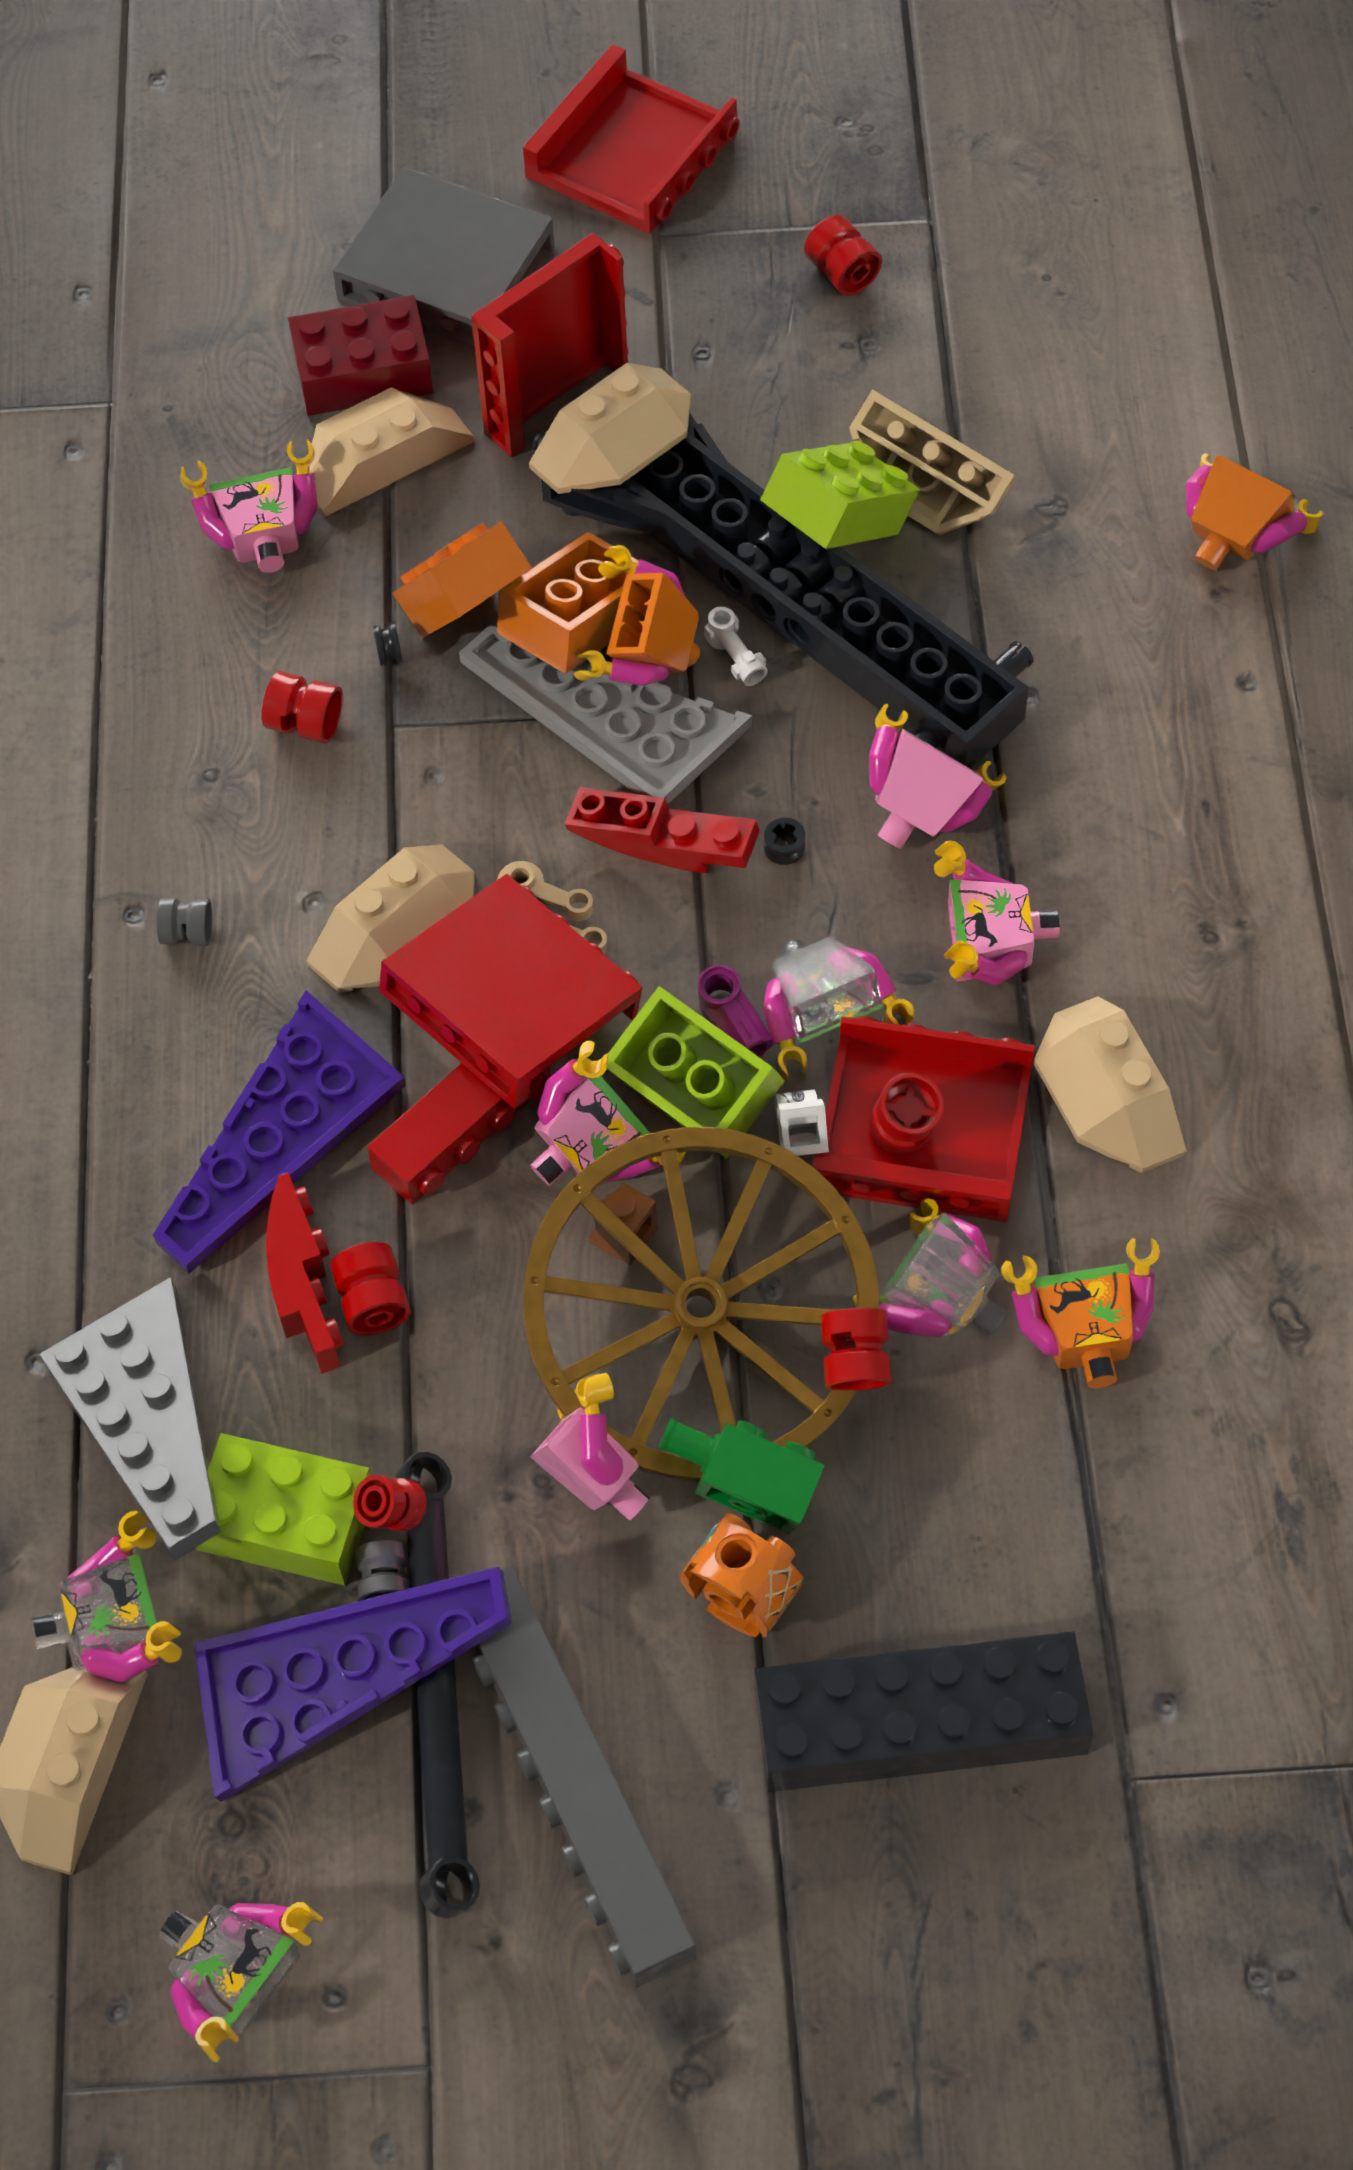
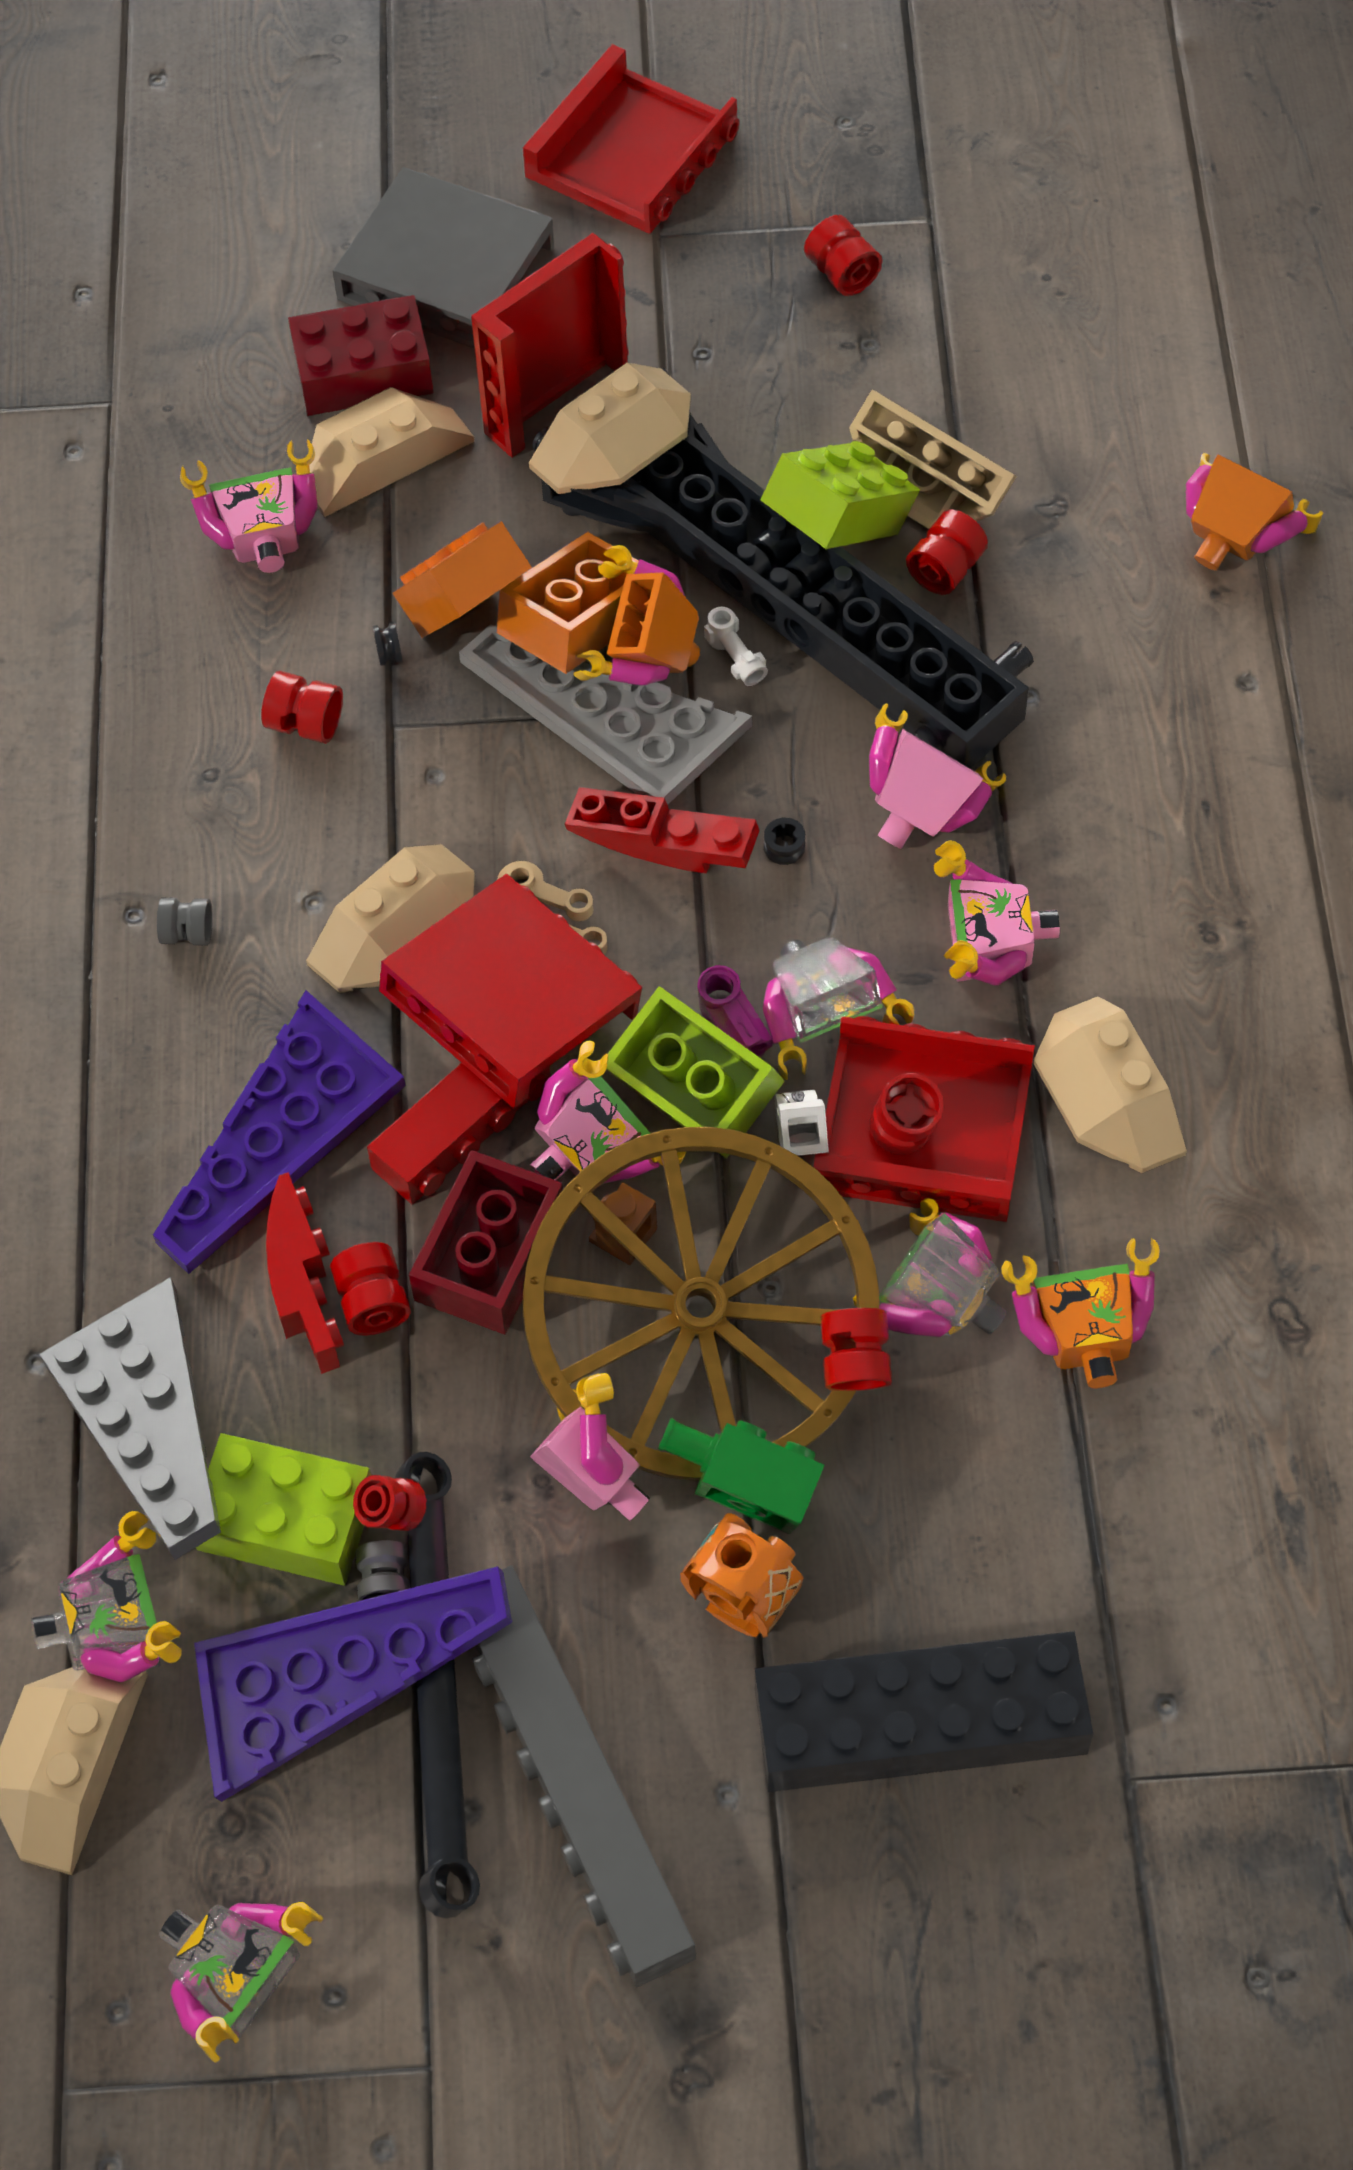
none -> dark red brick [409,1150,563,1335]
none -> red wheel [906,509,988,595]

